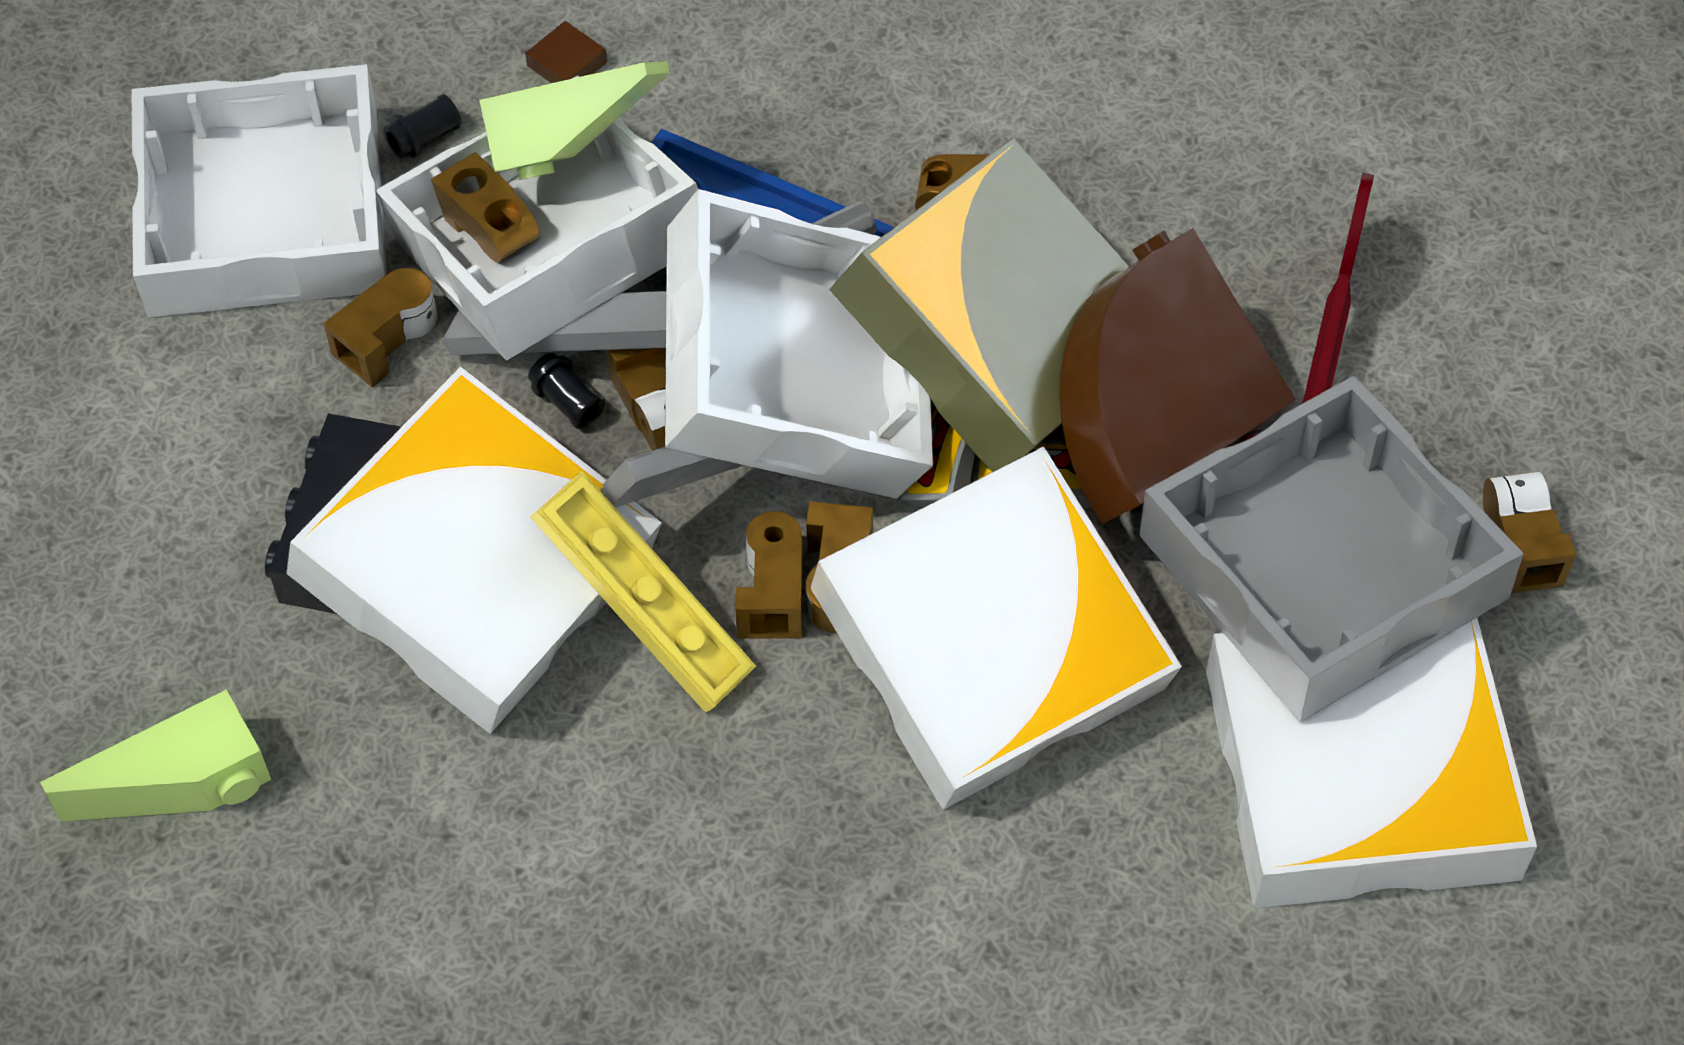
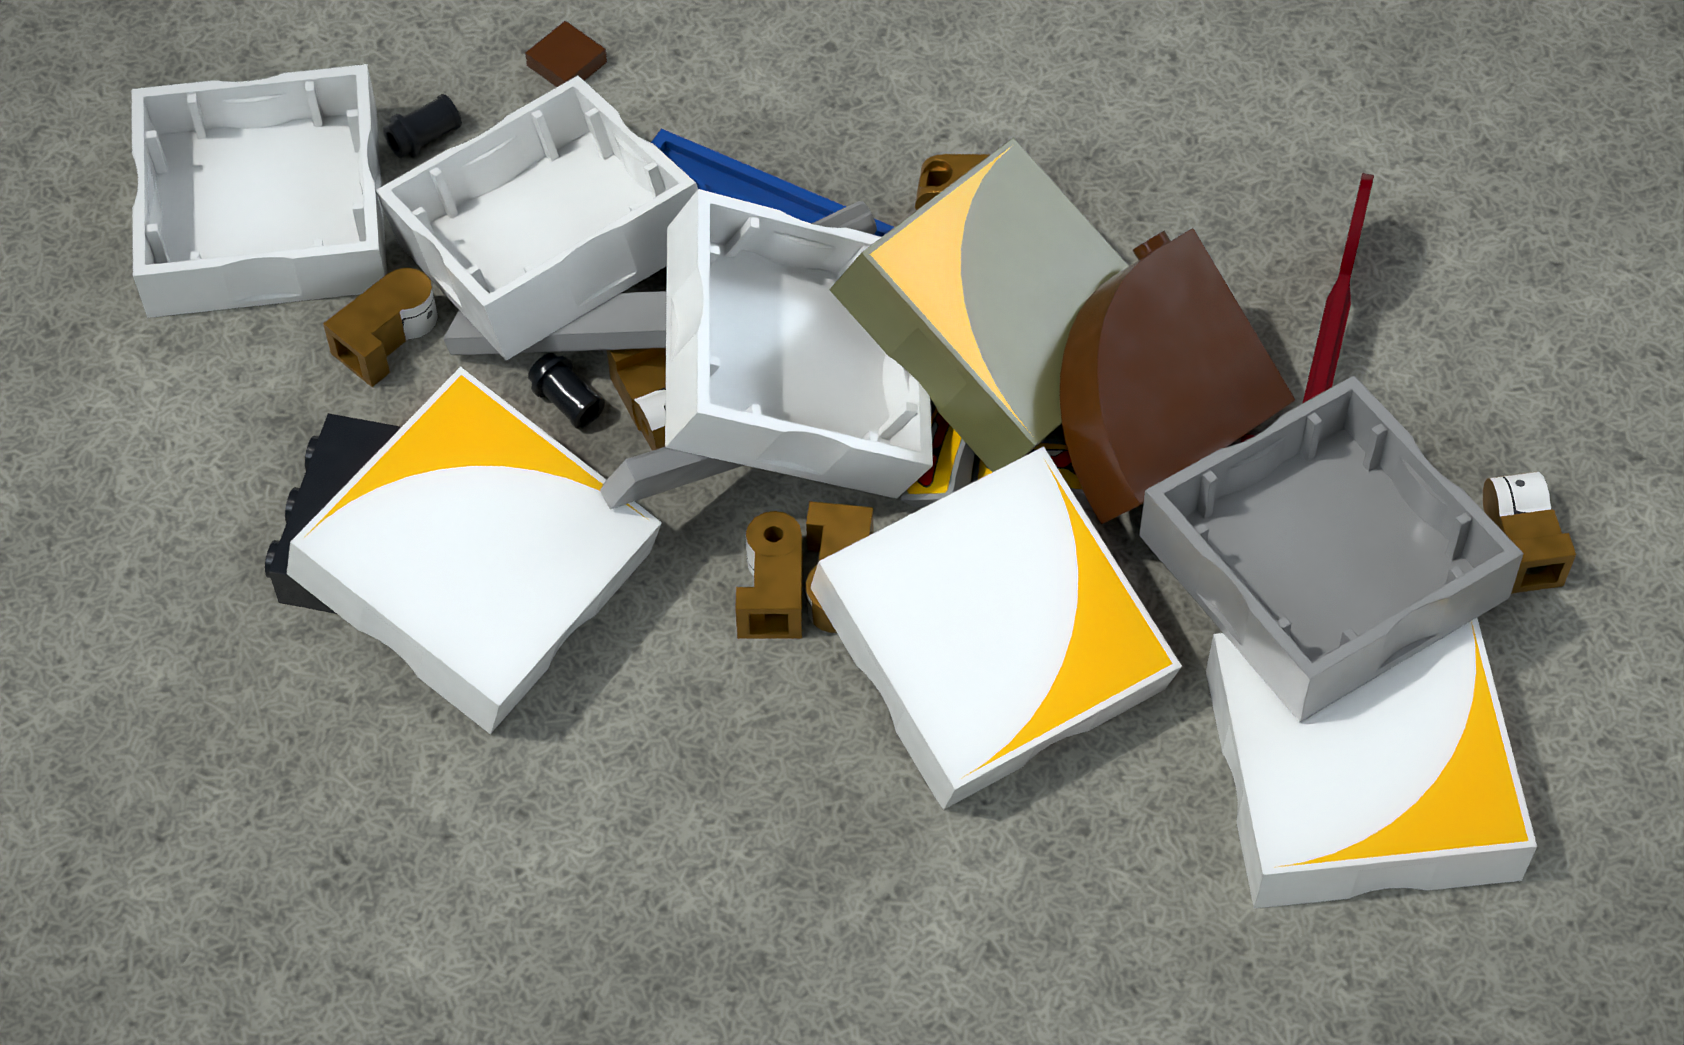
yellowish green slope [40,689,271,821] -> none
pearl gold leg [431,152,540,263] -> none
yellowish green slope [480,61,670,180] -> none
light yellow tile [530,471,756,713] -> none

